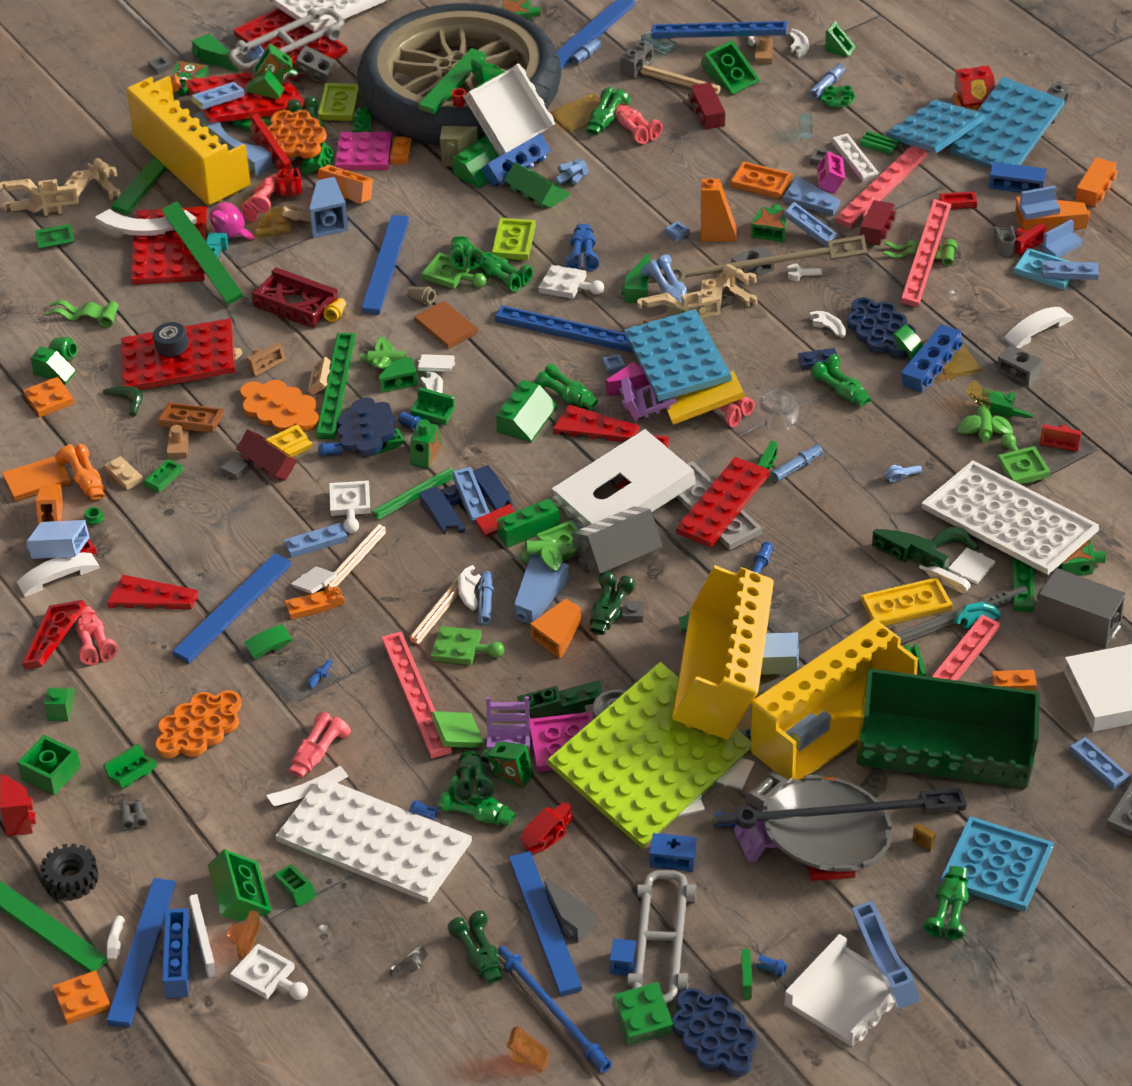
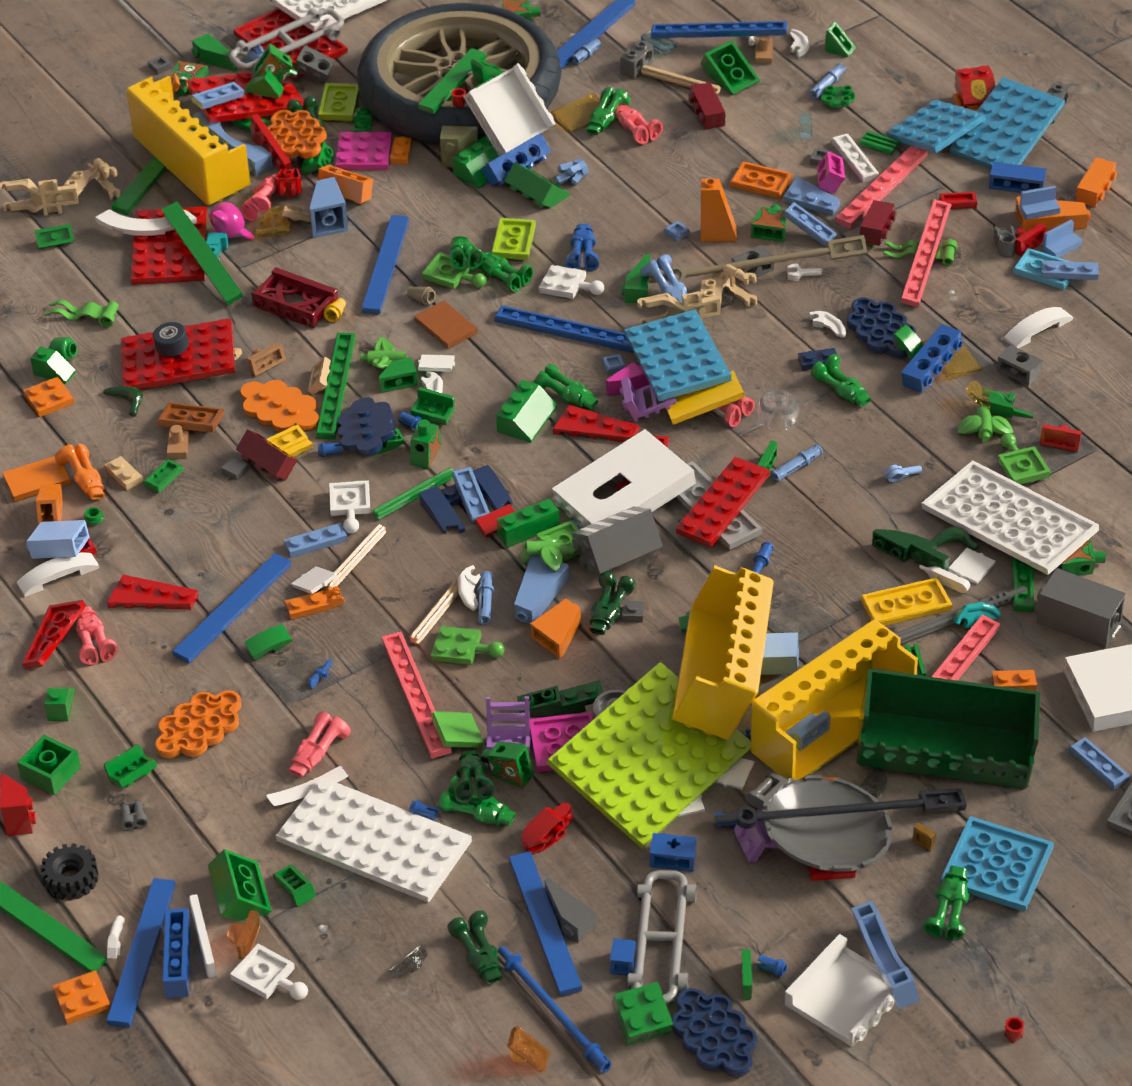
none -> red hose [1004,1017,1024,1043]

